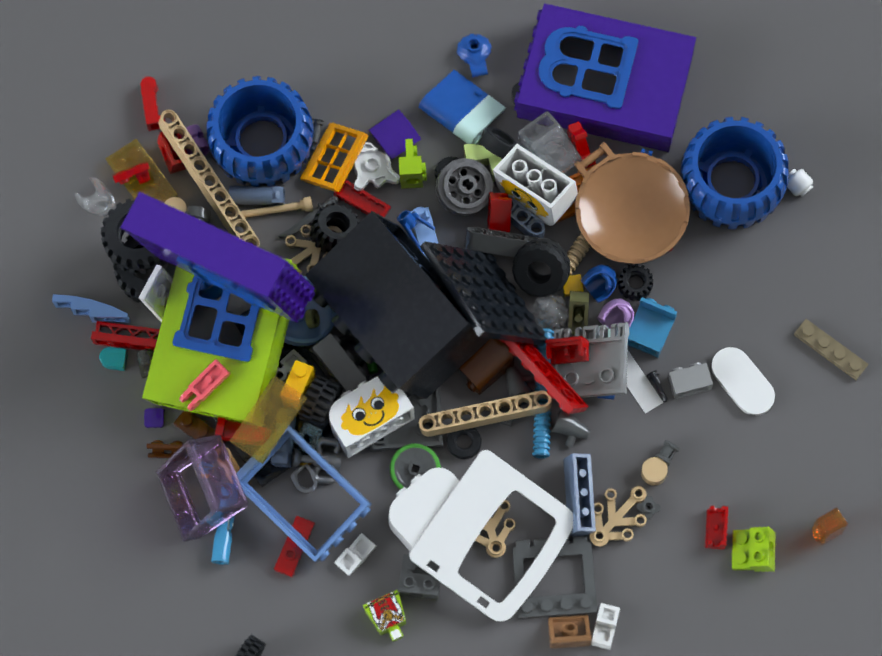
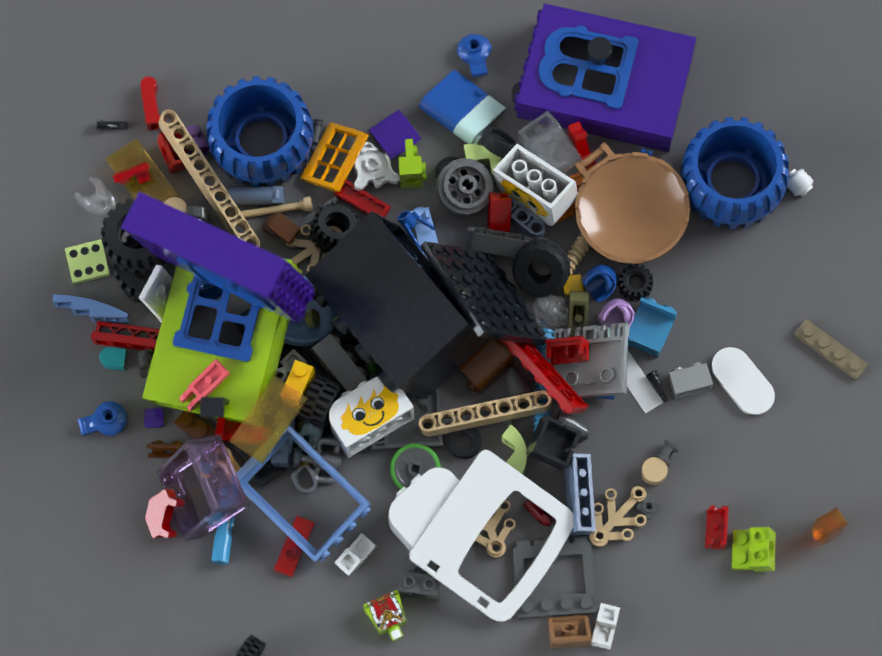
none -> yellowish green tile [65,239,110,285]
none -> blue animal [78,401,127,436]
none -> black piece [97,119,128,131]
none -> piece [145,489,185,538]
none -> black panel [200,397,229,419]
none -> reddish brown slope [261,212,301,245]
none -> yellowish green brick [502,425,527,475]
none -> dark red piece [523,500,555,526]
none -> black piece [526,415,582,470]
none -> black piece [587,37,612,65]

